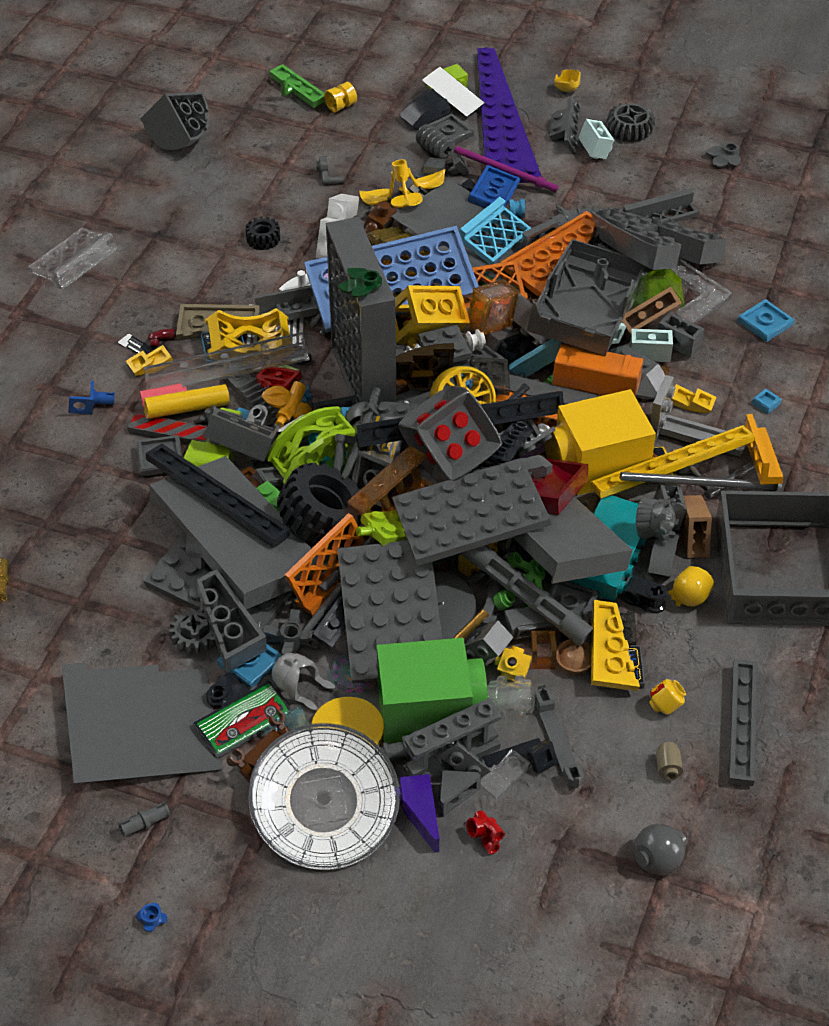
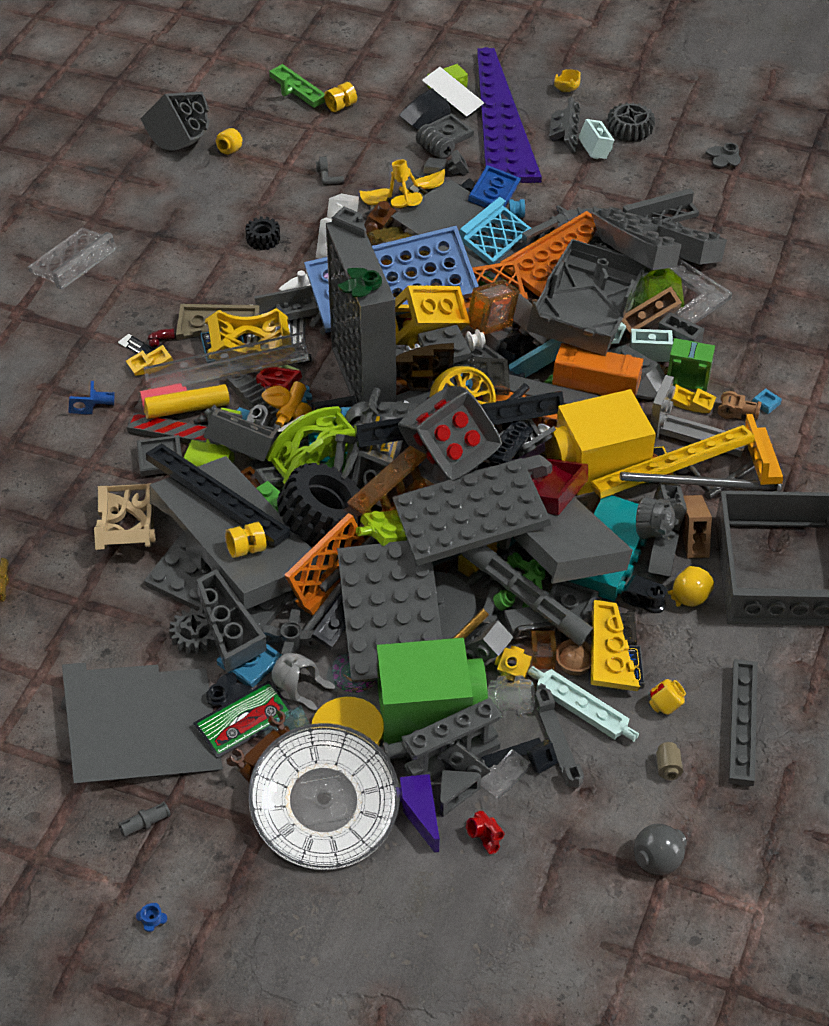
magenta bar [454,146,559,193] -> none
dark azure tile [737,299,795,342] -> none
none -> tan fence [94,483,156,550]
none -> yellow head [215,128,242,155]
none -> yellow wheel [225,522,266,558]
none -> dark grey tile [332,206,366,238]
none -> light aqua plate [528,666,639,742]
none -> bright green container [667,338,715,392]
none -> medium nougat connector [718,391,762,419]

